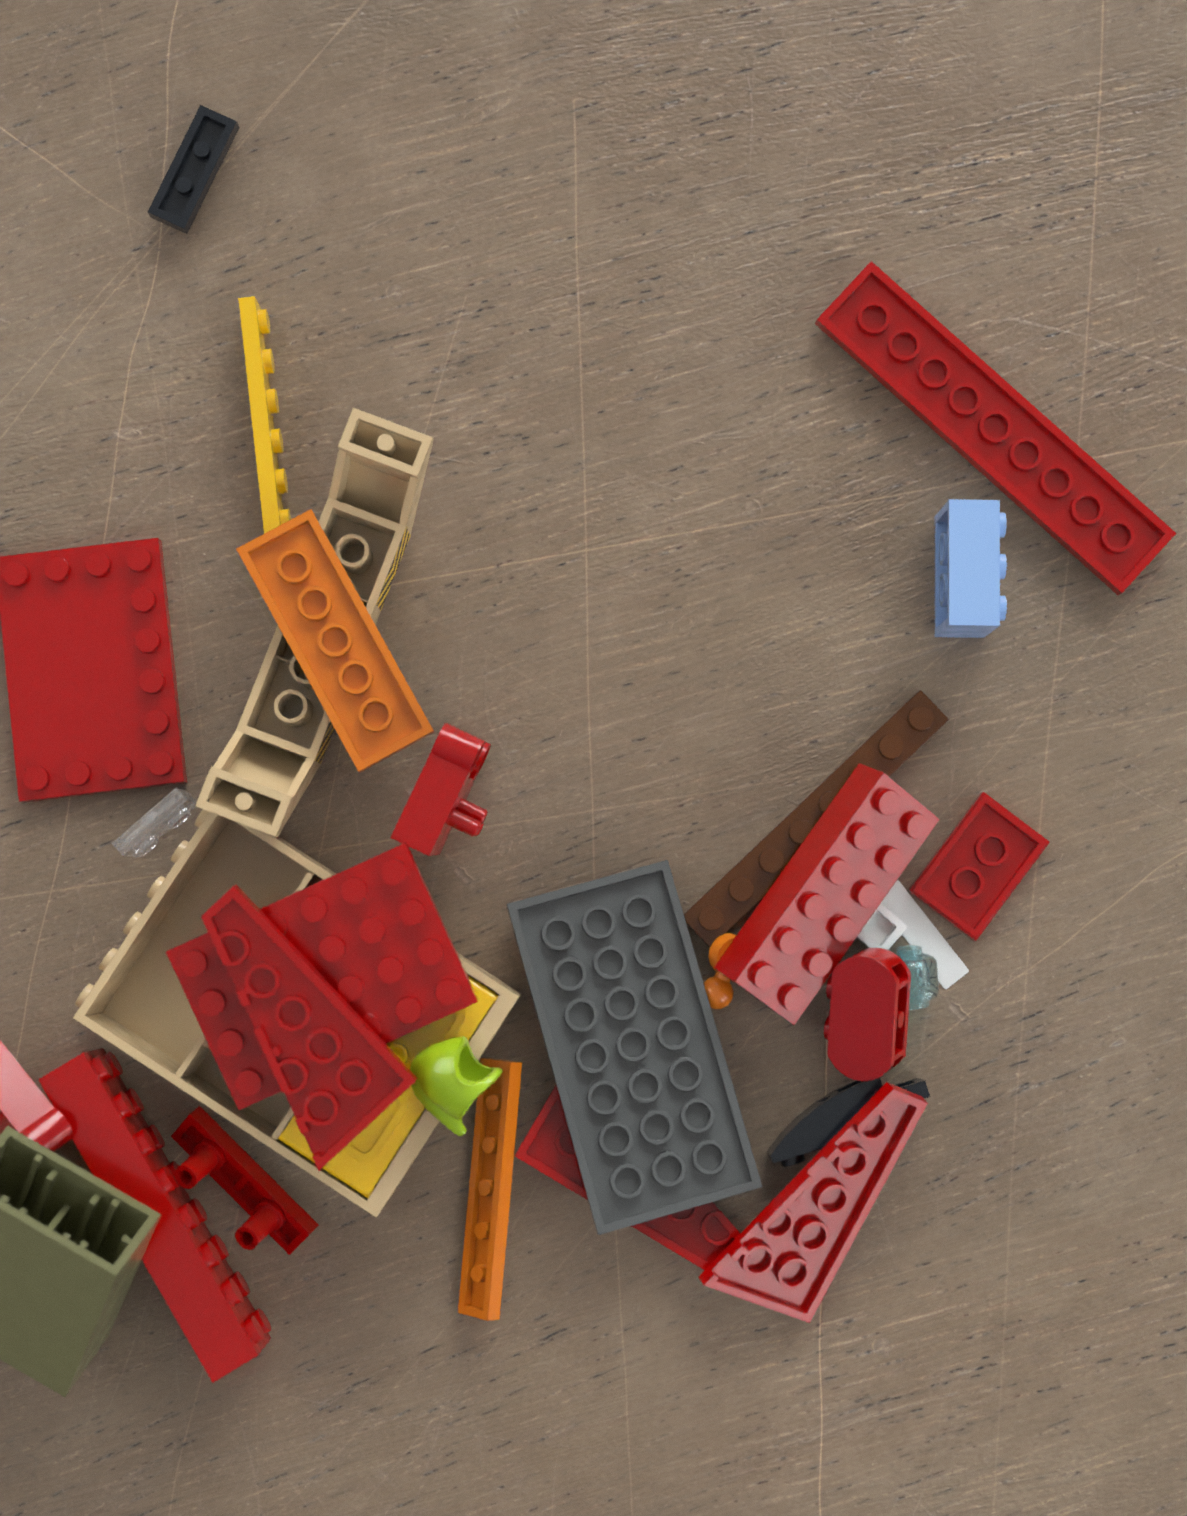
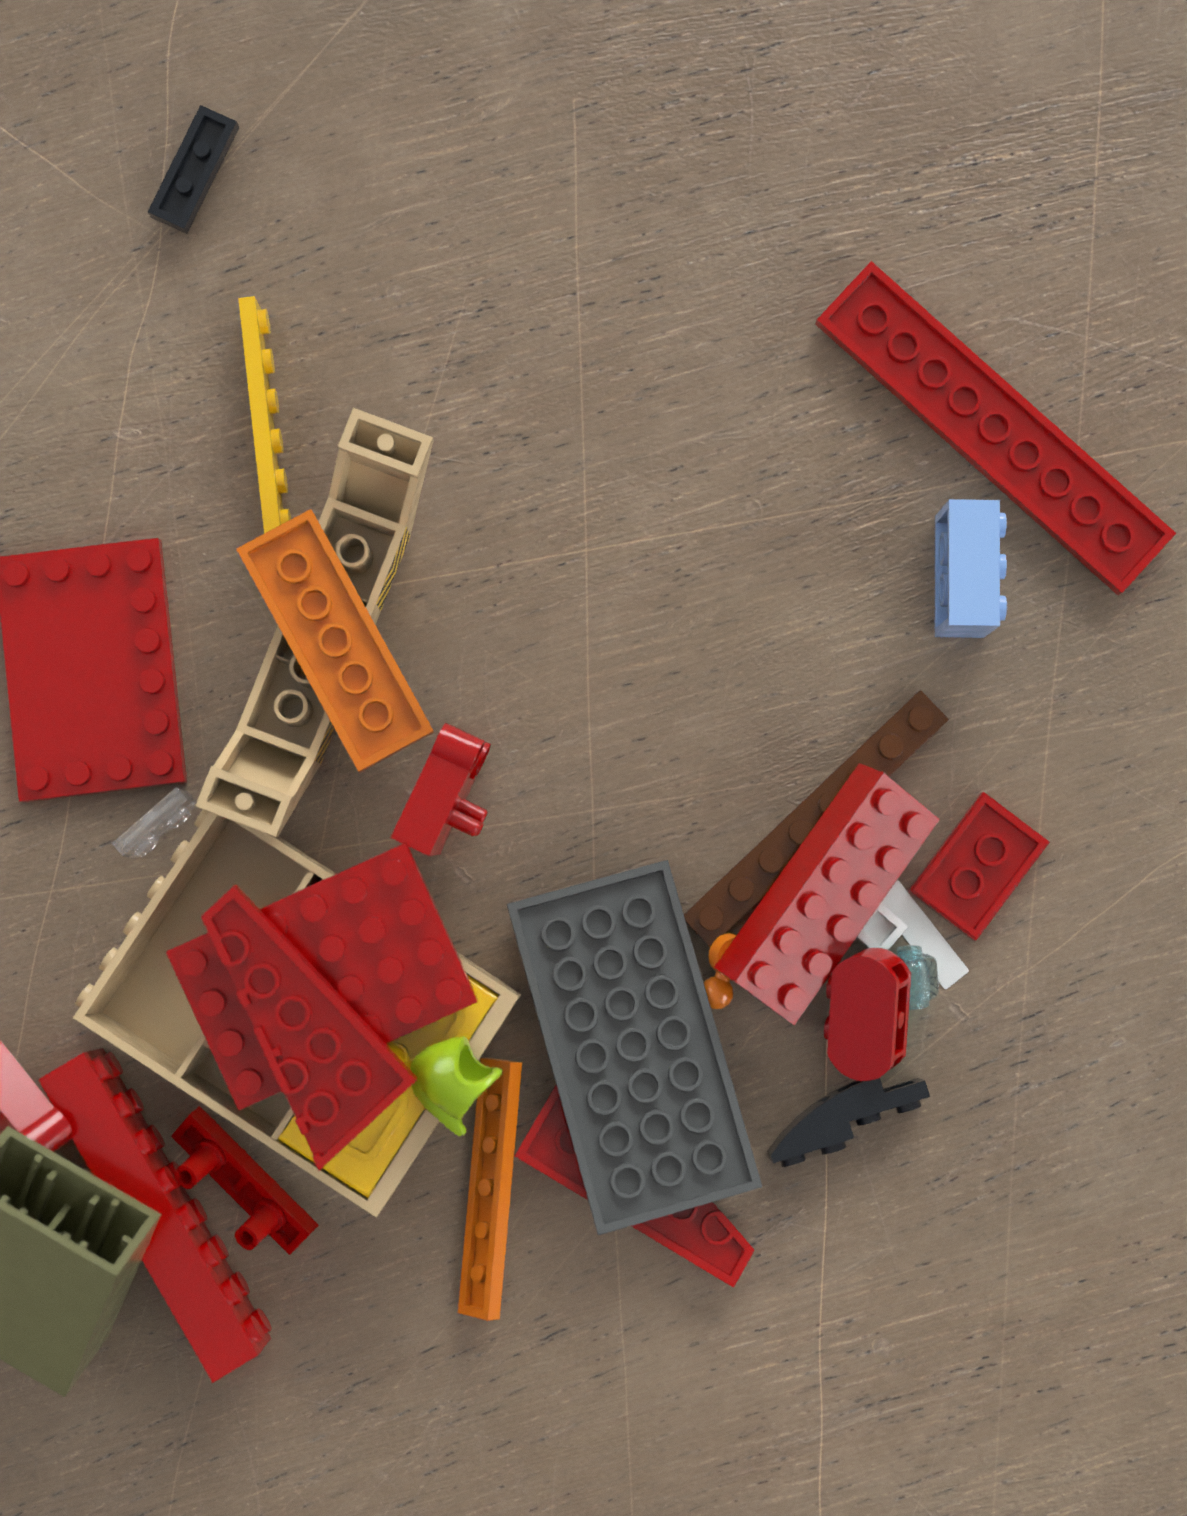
wing [698,1082,928,1323] -> none

